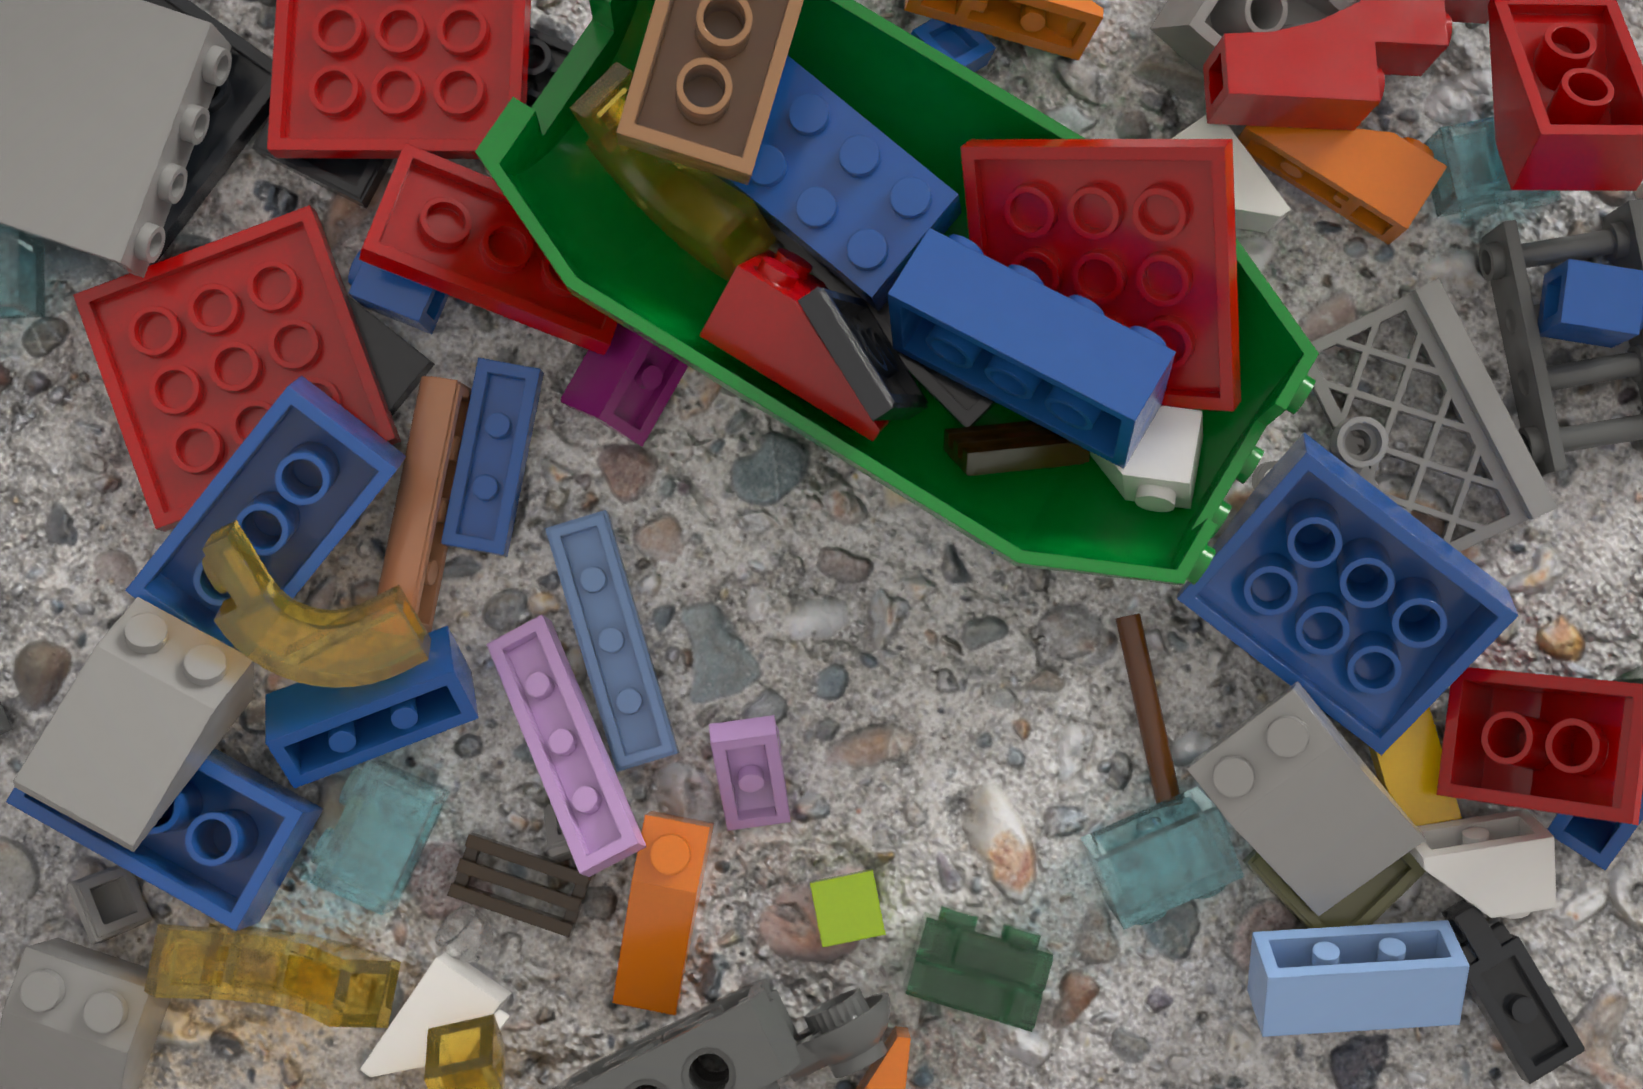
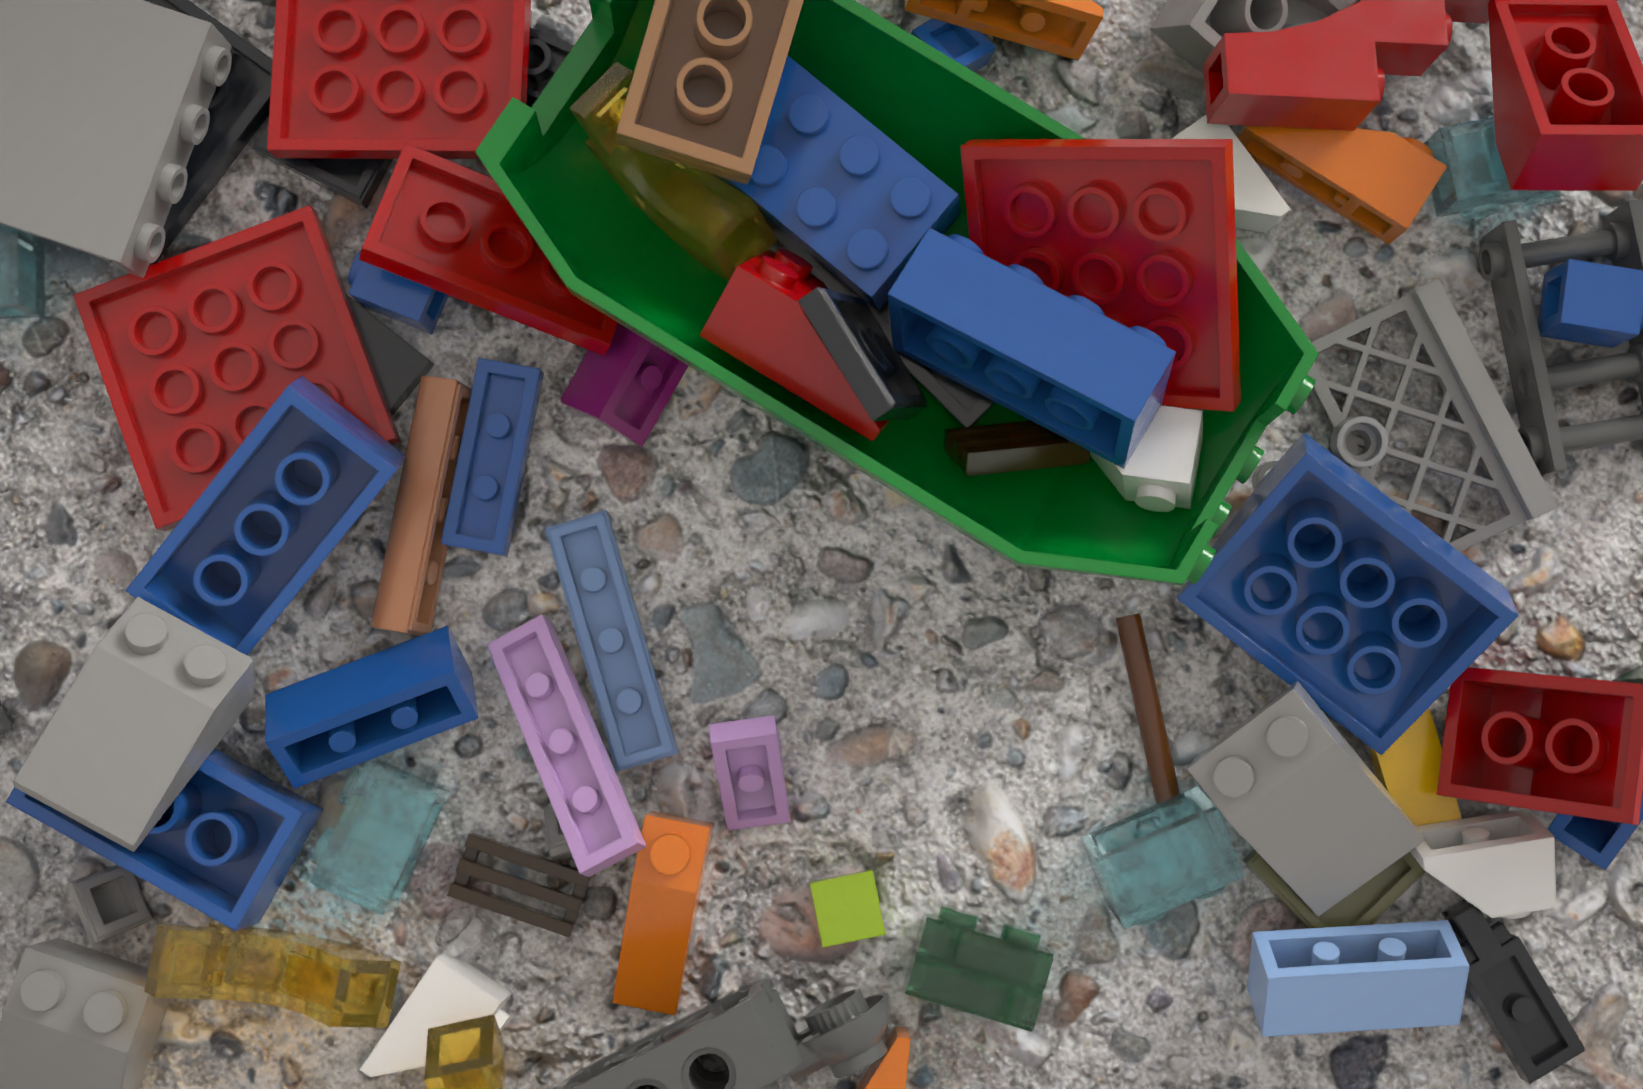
clear yellow arch [202,520,431,688] -> none

